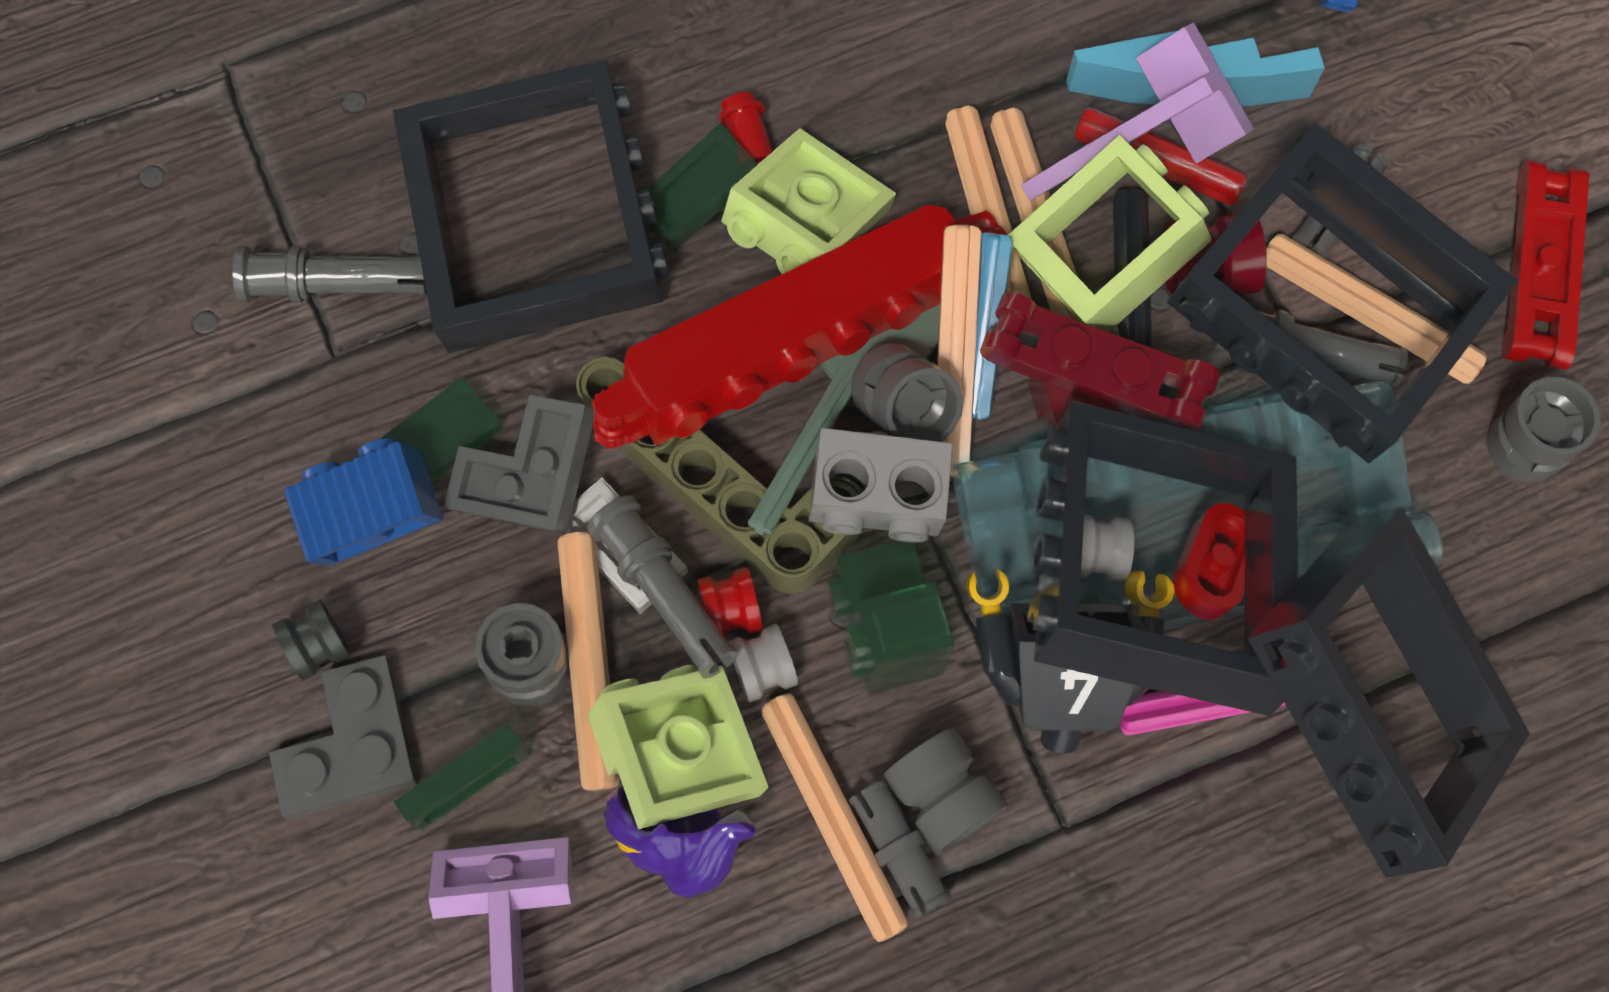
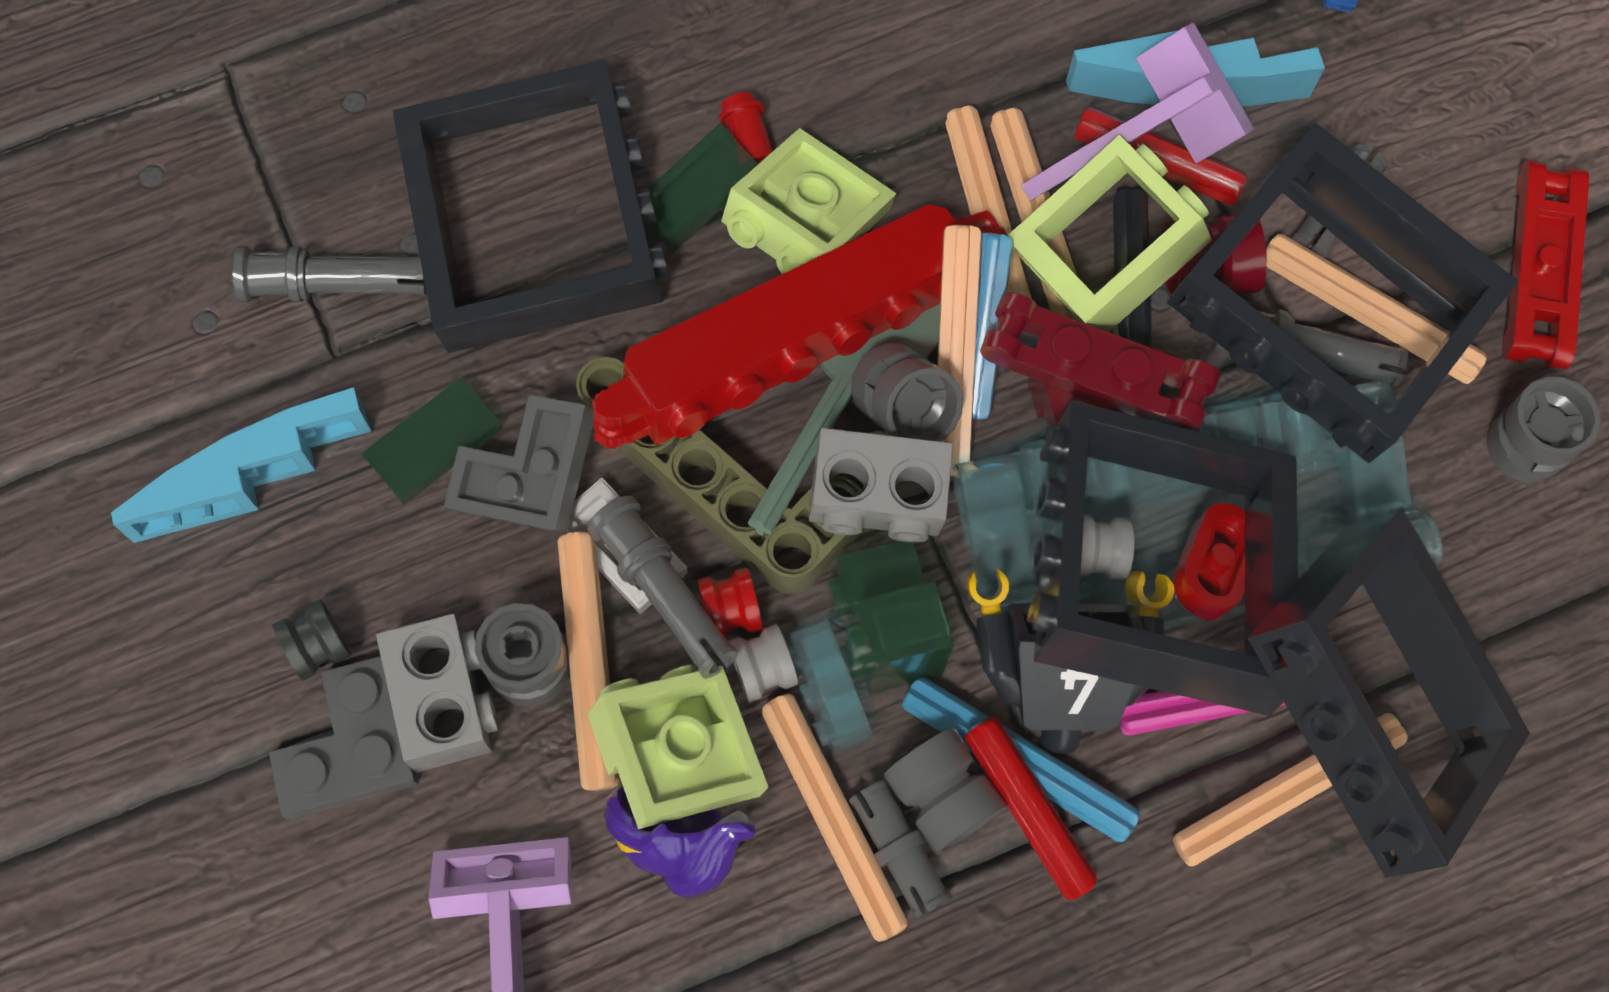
blue brick [284,438,443,567] -> none
clear green tile [394,724,529,831] -> none
none -> medium azure slope [111,387,372,543]
none -> light grey brick [376,614,499,773]
none -> clear light blue piece [787,620,872,755]
none -> dark azure axle [902,676,1140,842]
none -> red axle [965,716,1097,900]
none -> light nougat axle [1173,713,1408,866]

